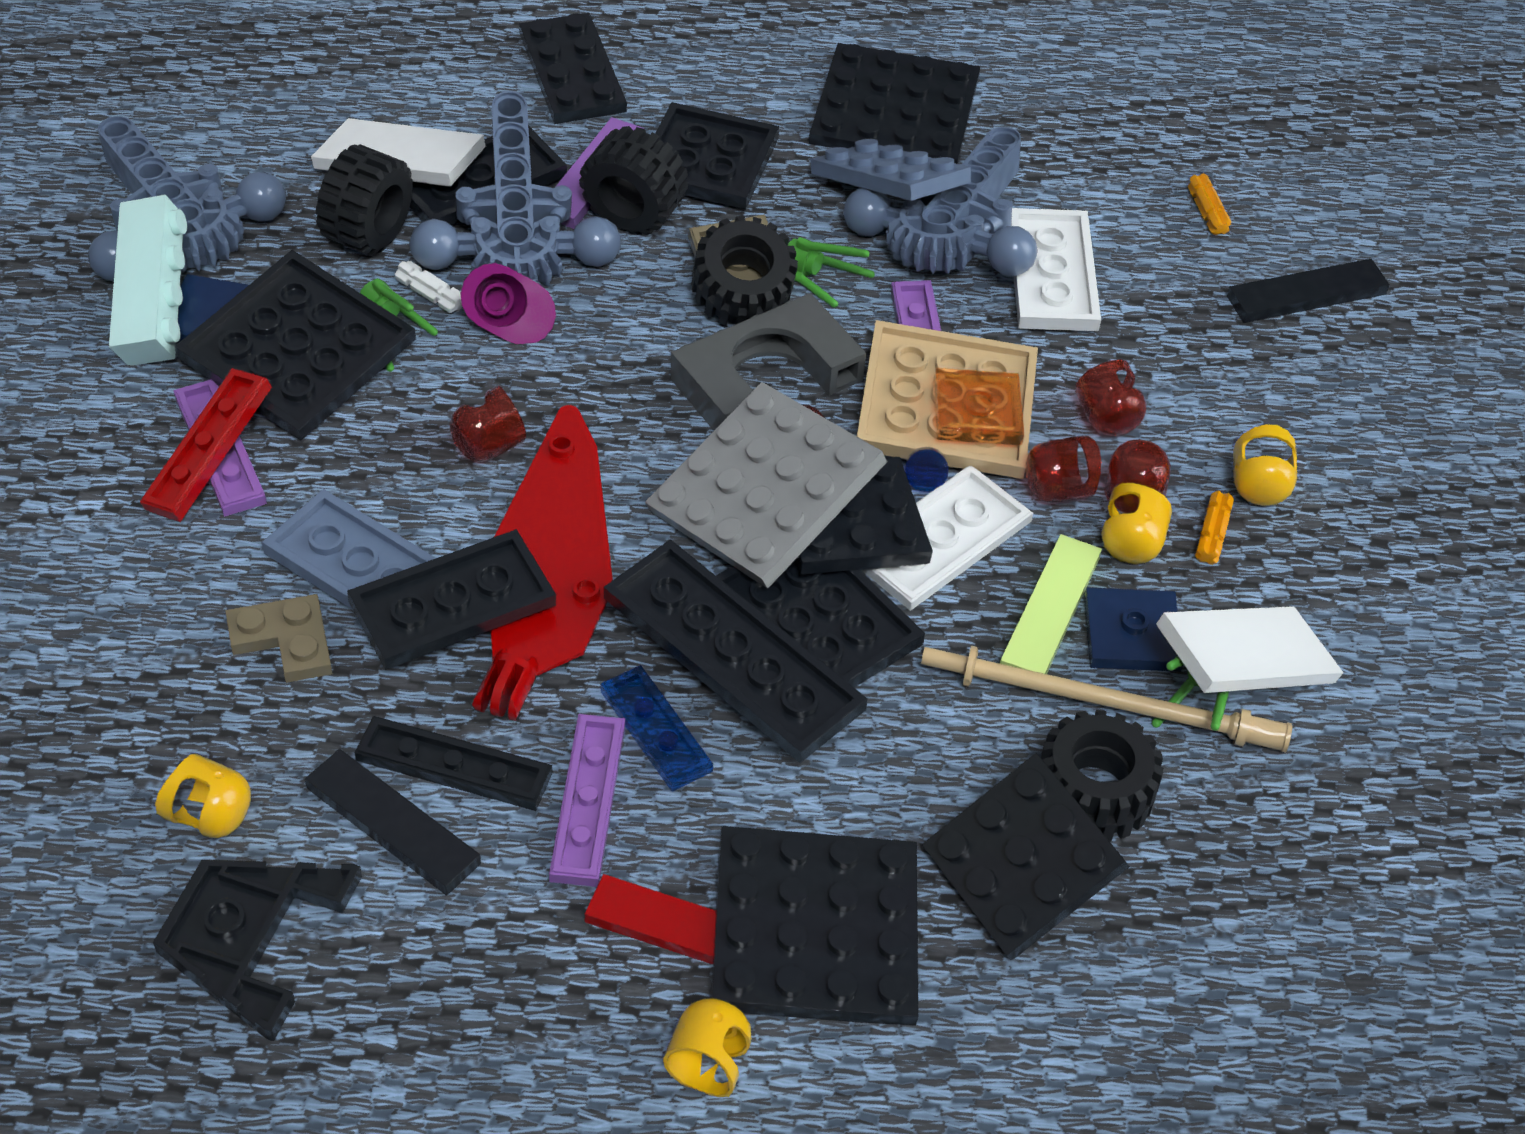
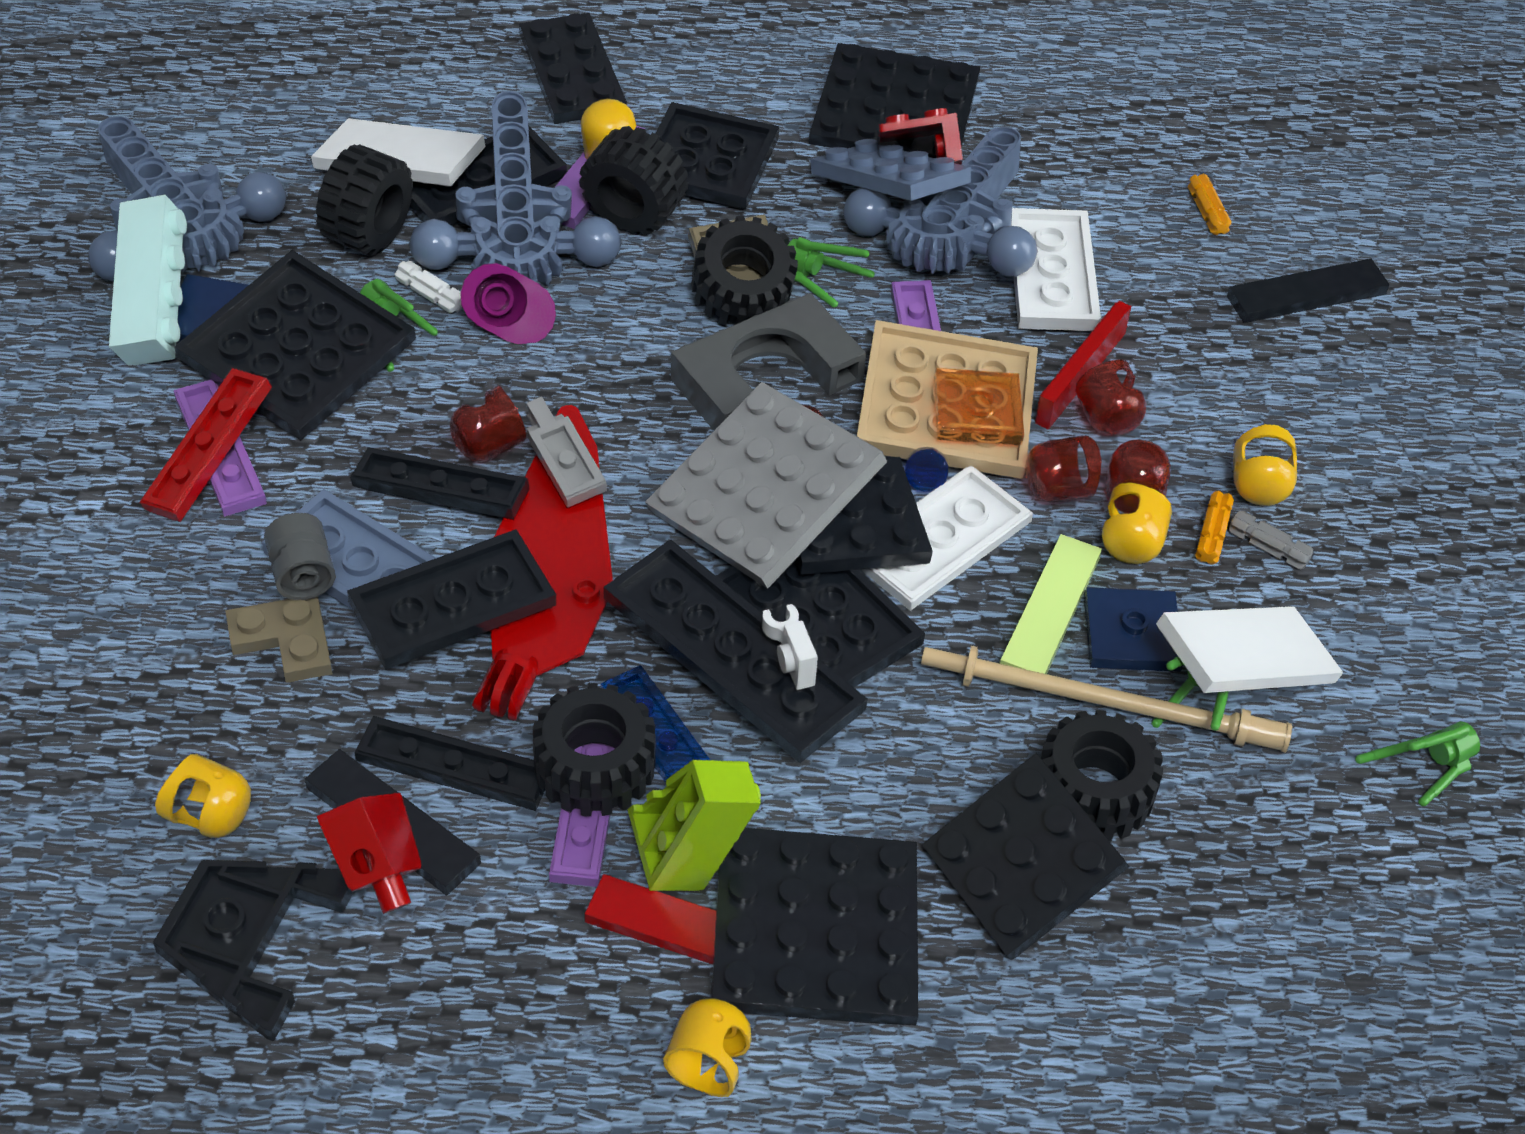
none -> dark grey wheel [264,513,336,600]
none -> red torso [317,793,421,914]
none -> black tile [350,447,530,520]
none -> light grey hinge [526,397,607,508]
none -> black tyre [533,683,656,816]
none -> yellow helmet [581,99,636,159]
none -> lime wedge [627,760,761,891]
none -> white plate [762,604,818,690]
none -> red bracket [879,108,963,165]
none -> red tile [1035,300,1132,430]
none -> light grey axle [1229,511,1313,570]
none -> bright green plant [1355,721,1480,806]

